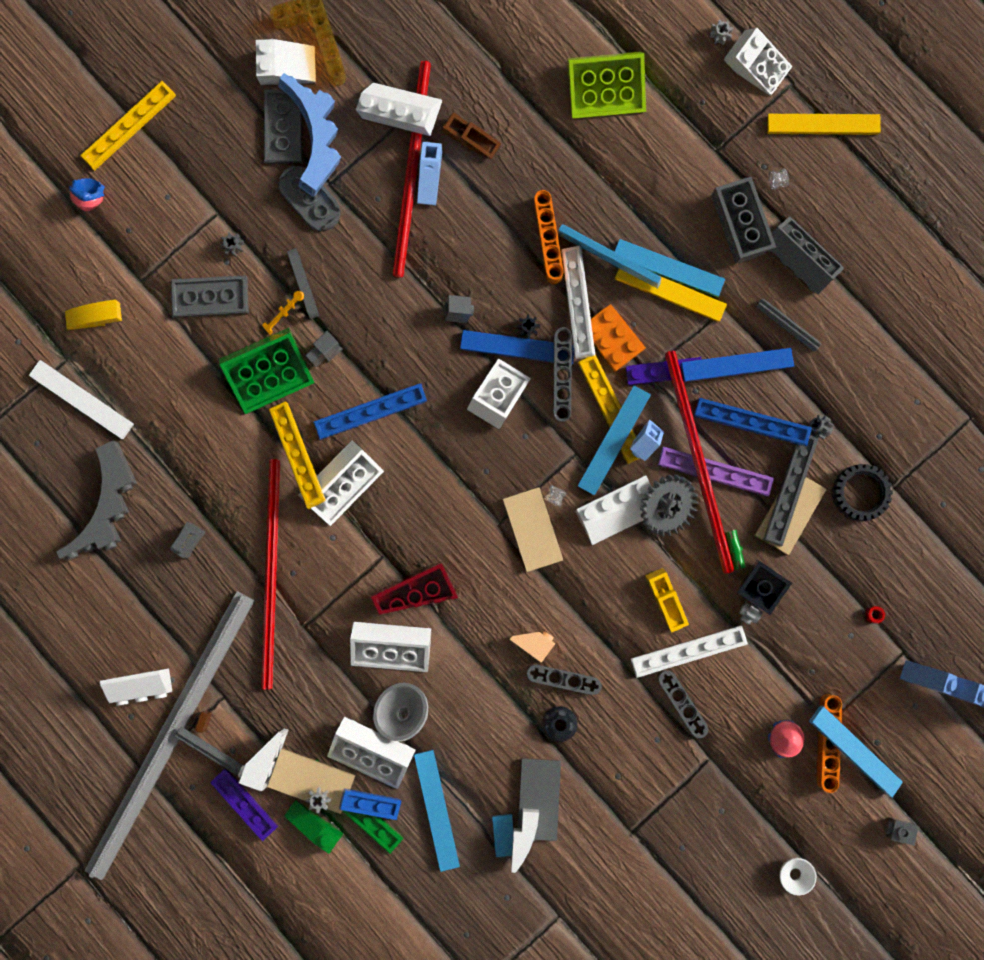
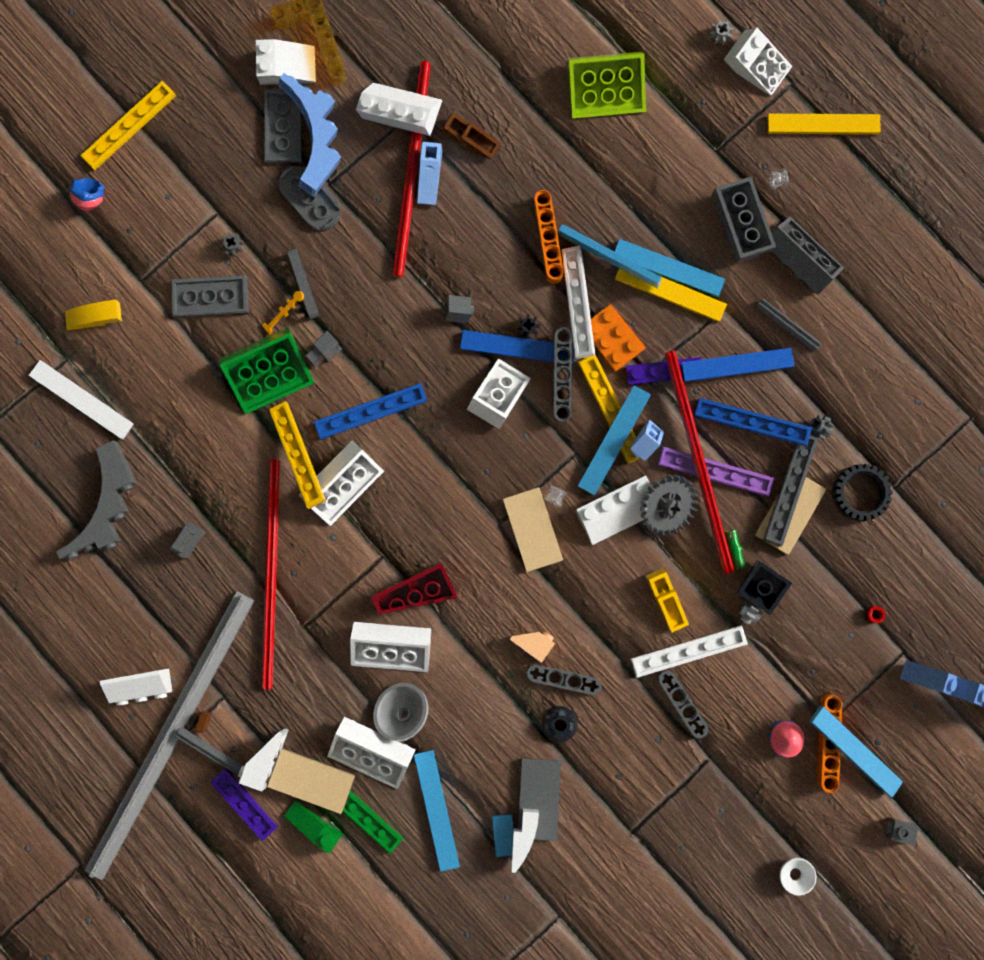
light grey gear [306,787,332,813] -> none
blue plate [339,788,401,820] -> none

